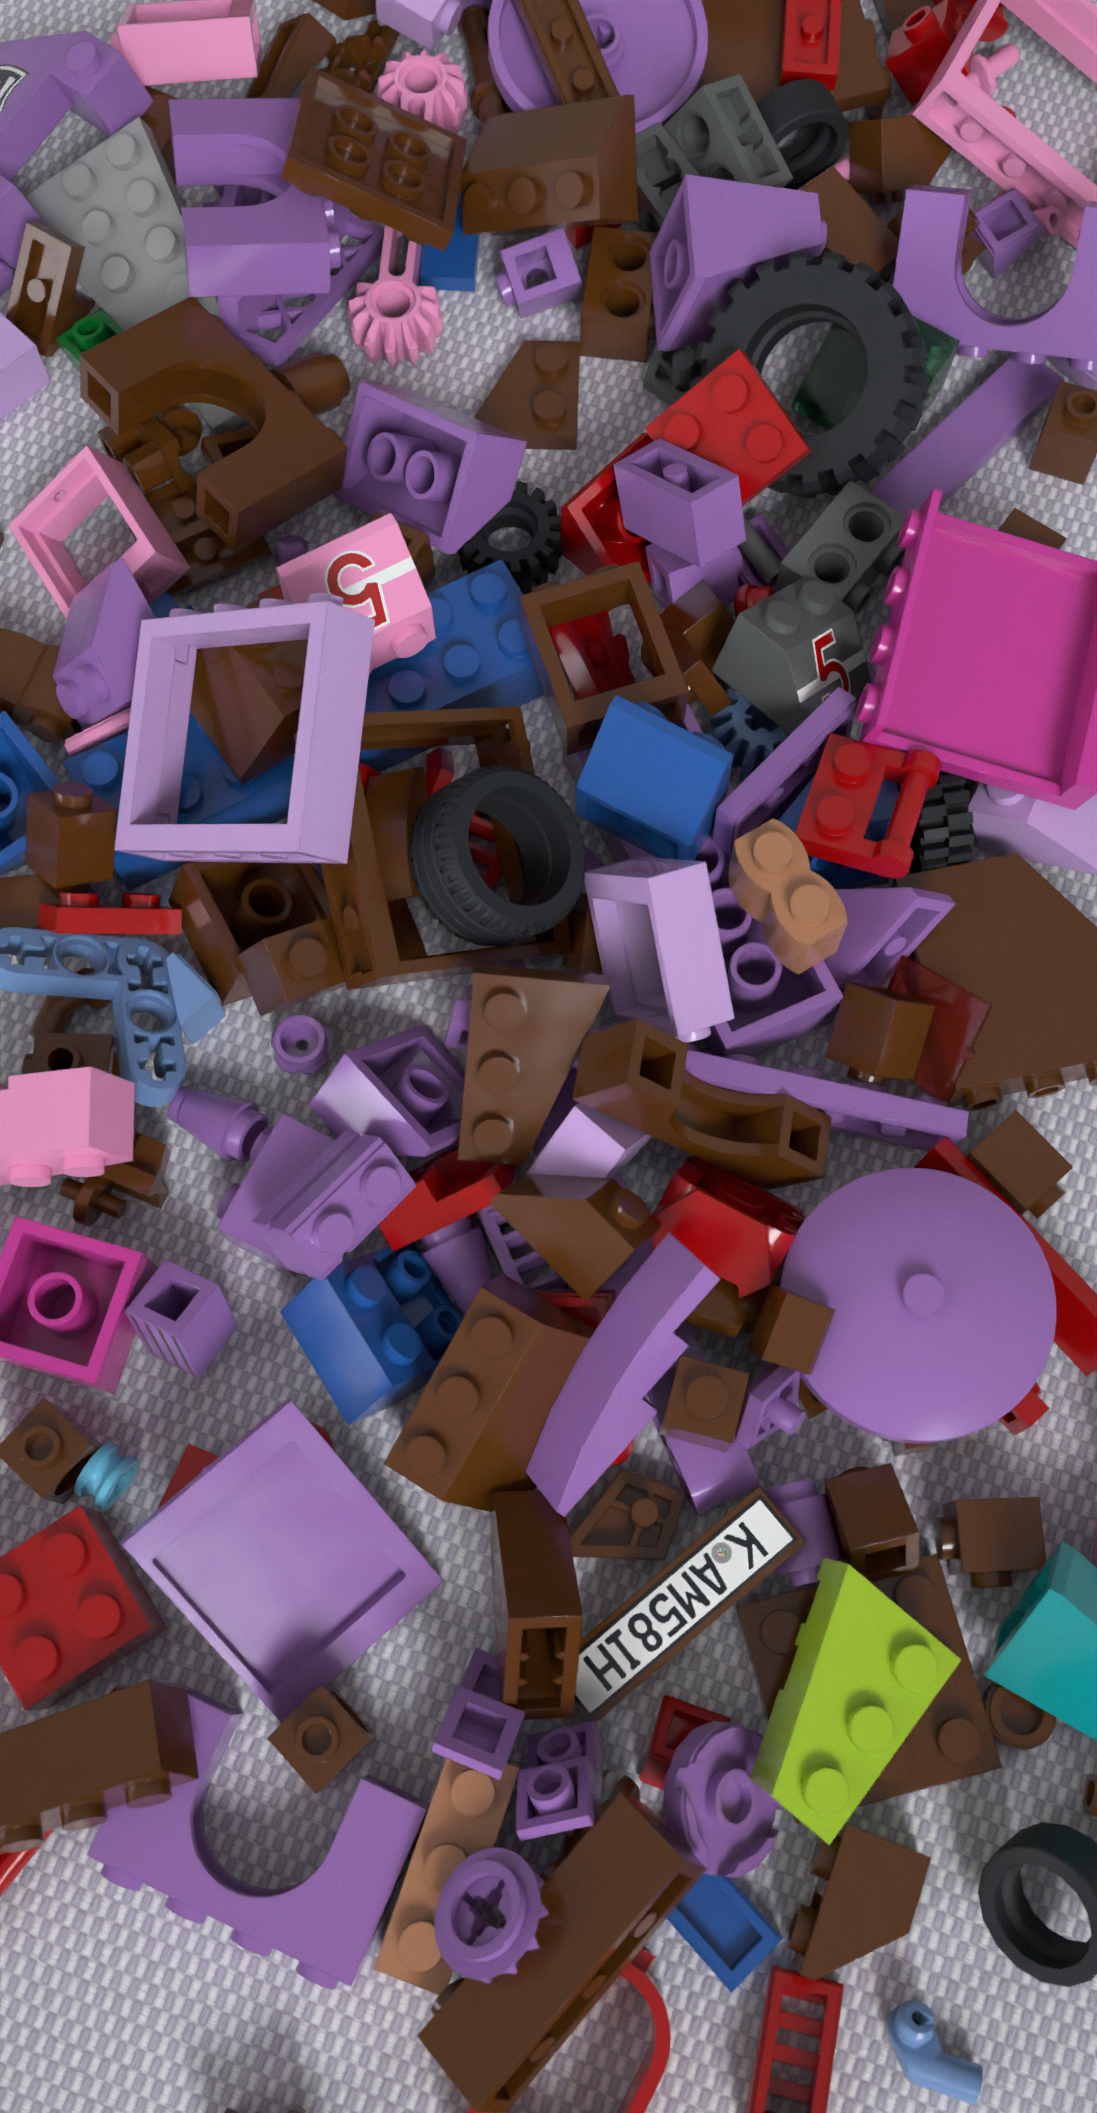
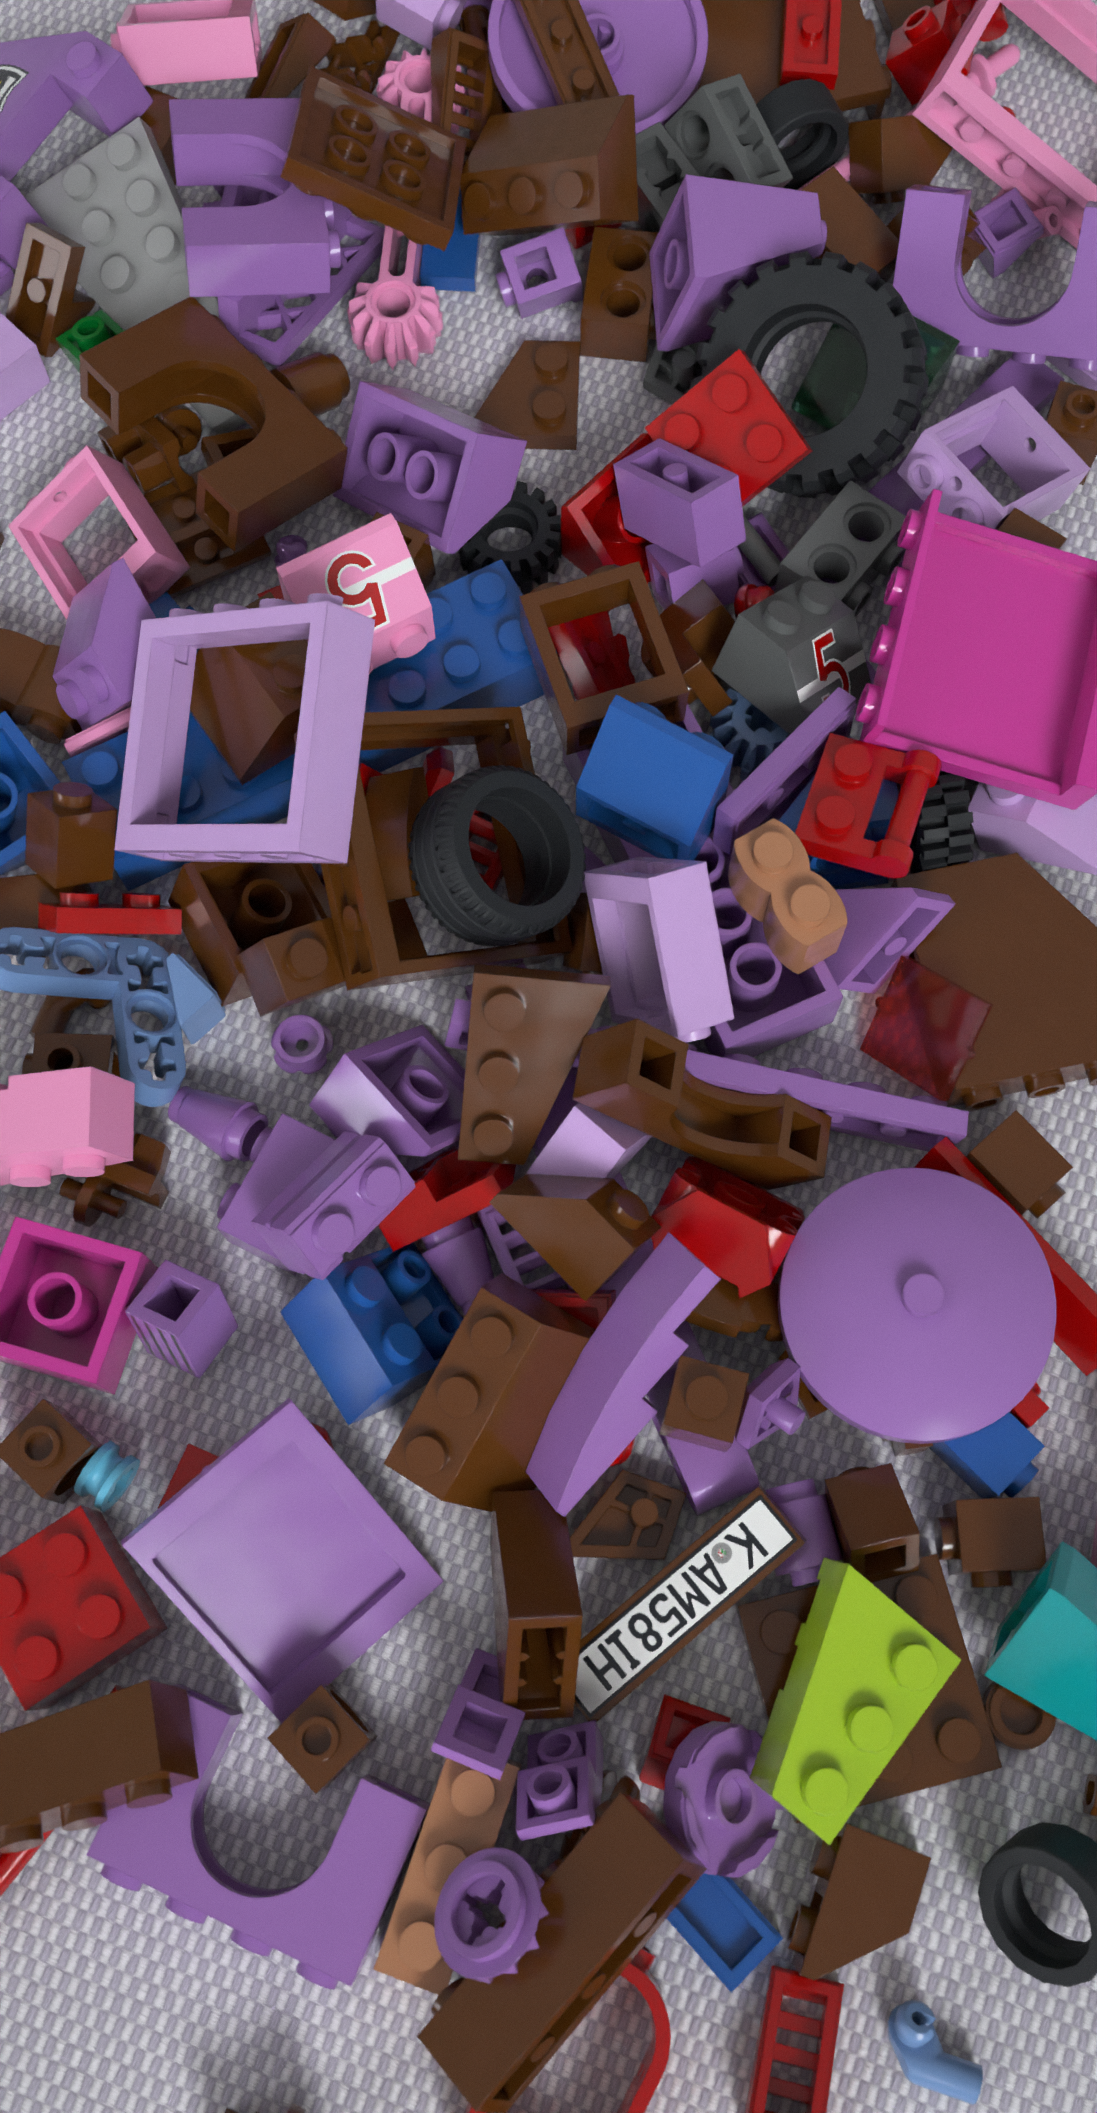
reddish brown slope [747,1283,836,1375] -> none
reddish brown brick [825,982,935,1087] -> none
none -> reddish brown slope [430,27,494,156]
none -> lavender window [897,386,1091,530]
none -> blue brick [930,1412,1045,1499]

